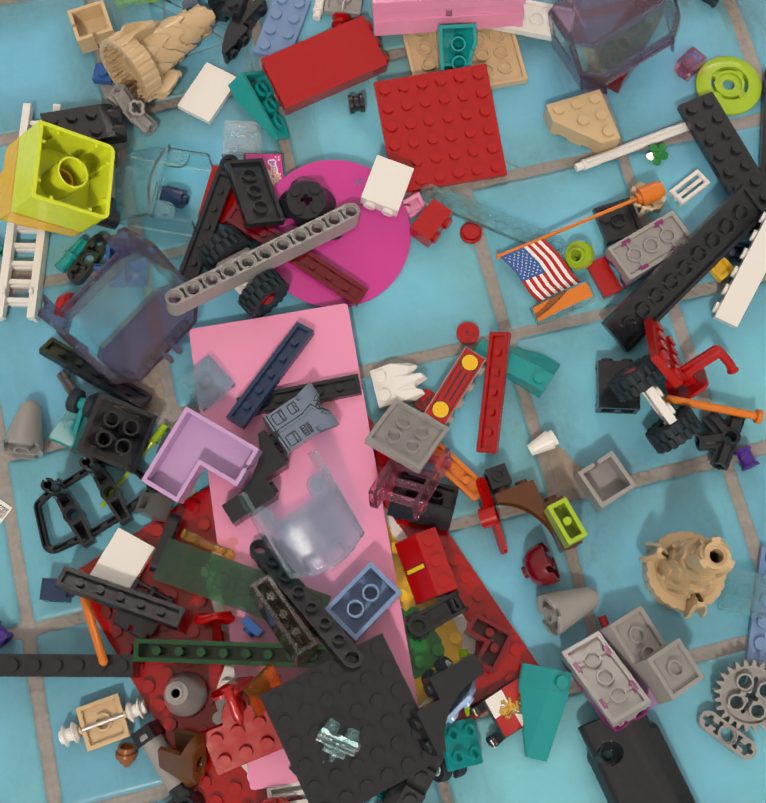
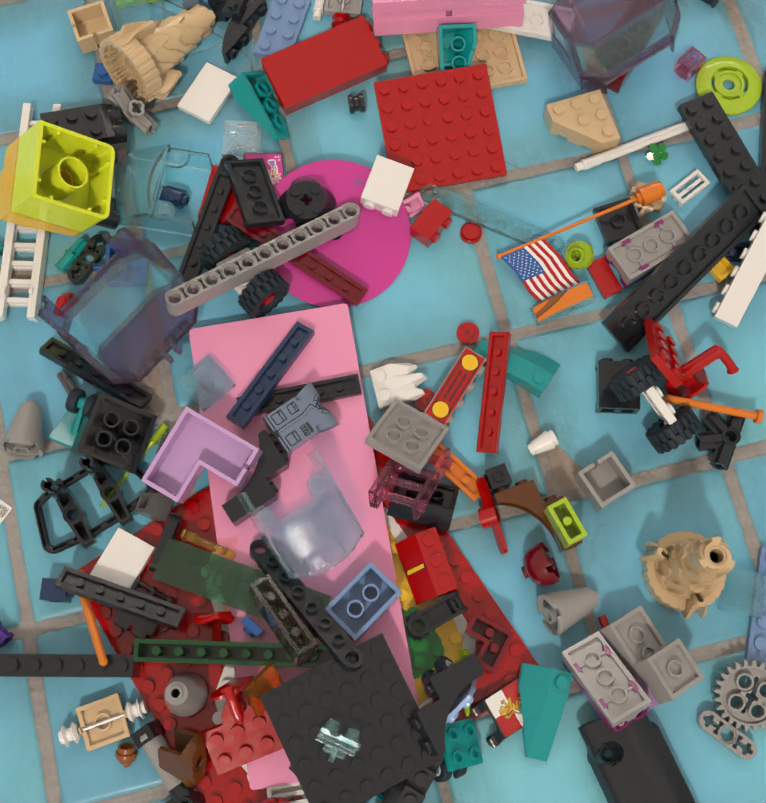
dark purple bush [734,445,760,472] -> none

